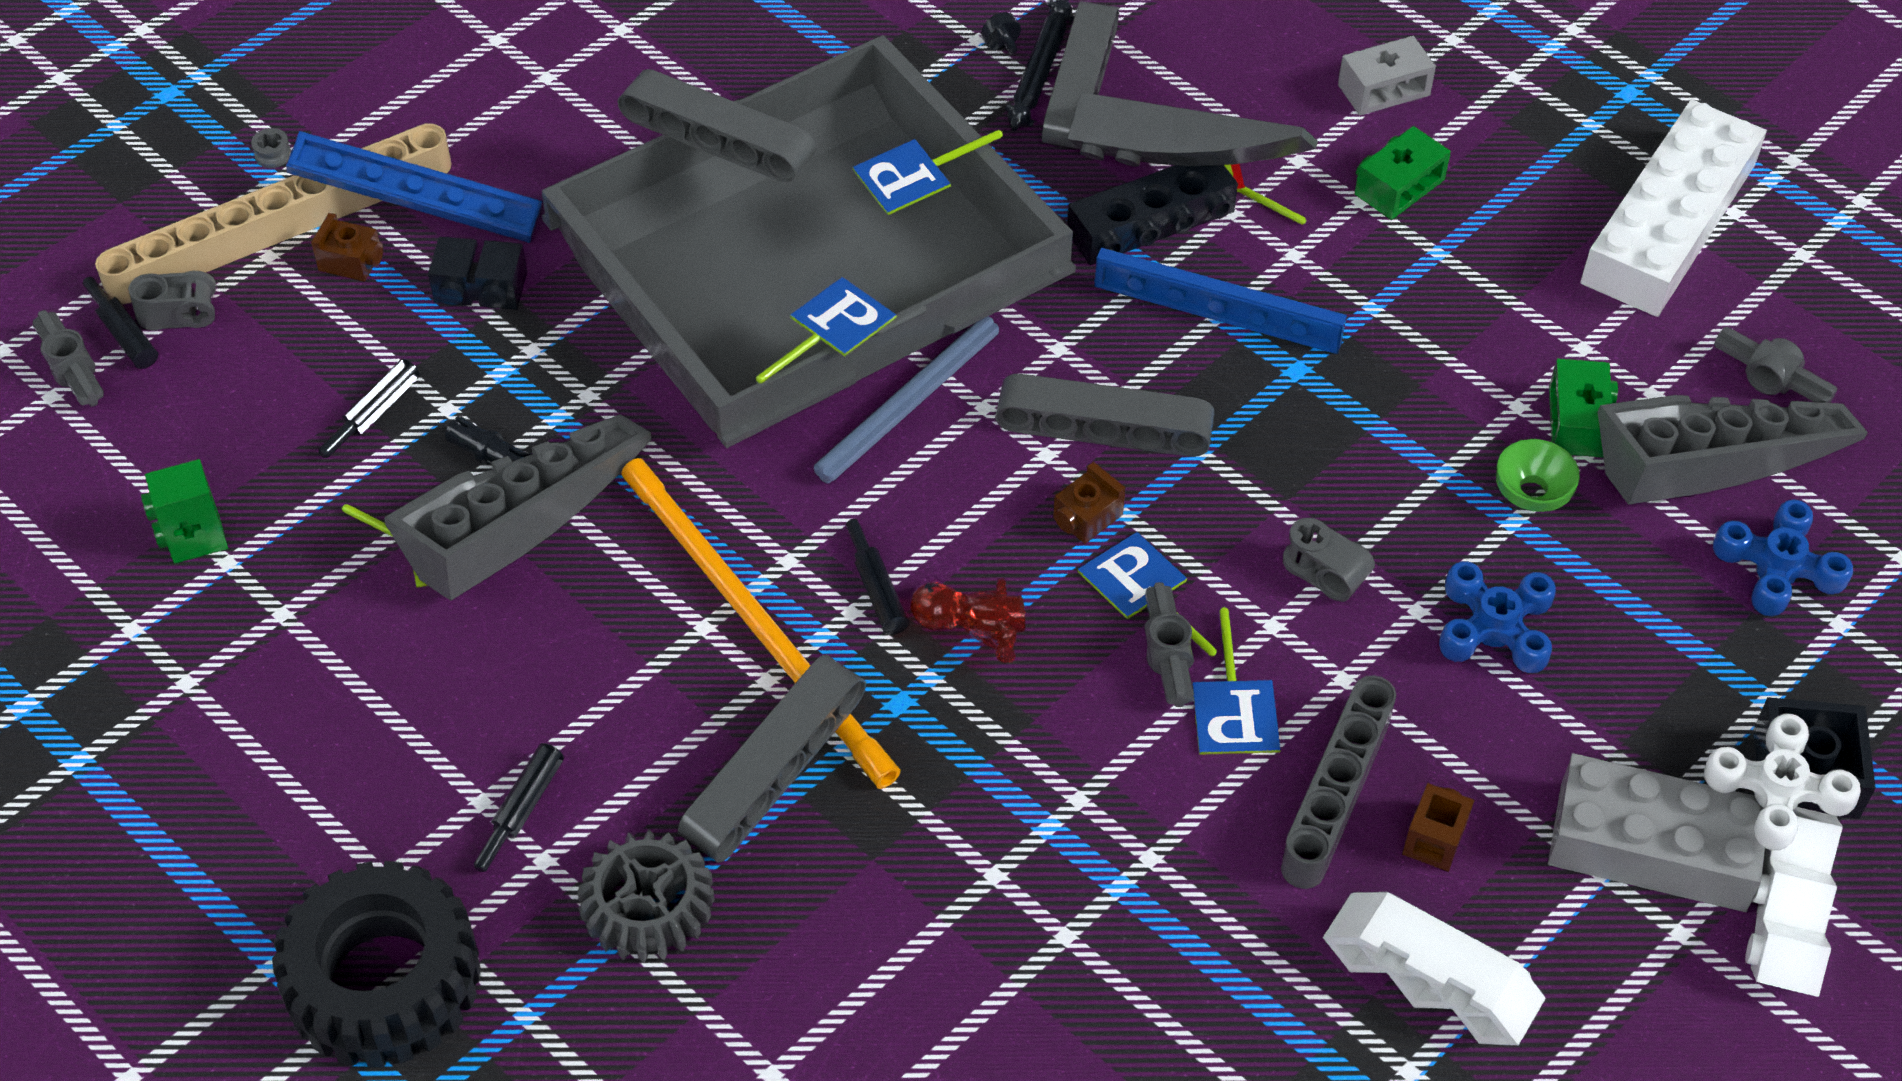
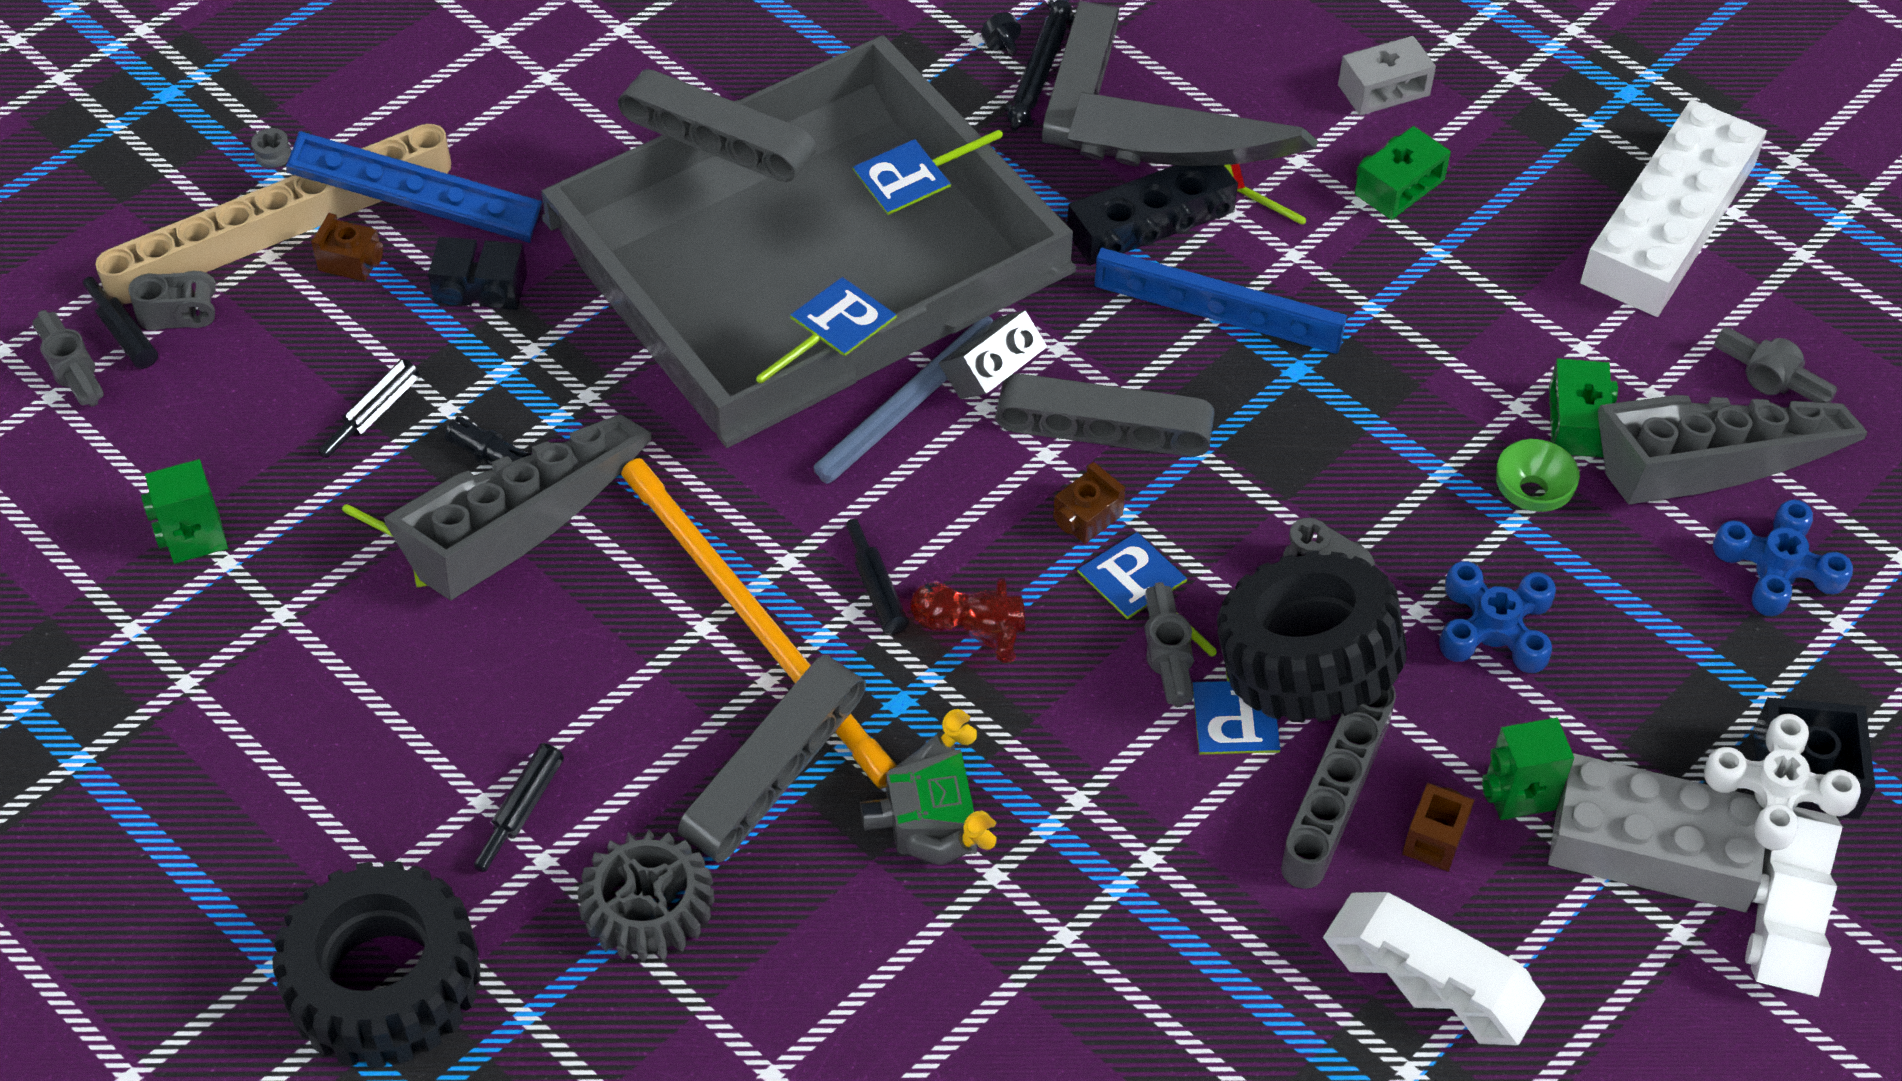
none -> torso [860,709,996,866]
none -> brick [938,310,1047,399]
none -> black tyre [1217,551,1407,723]
none -> green brick [1482,717,1574,820]

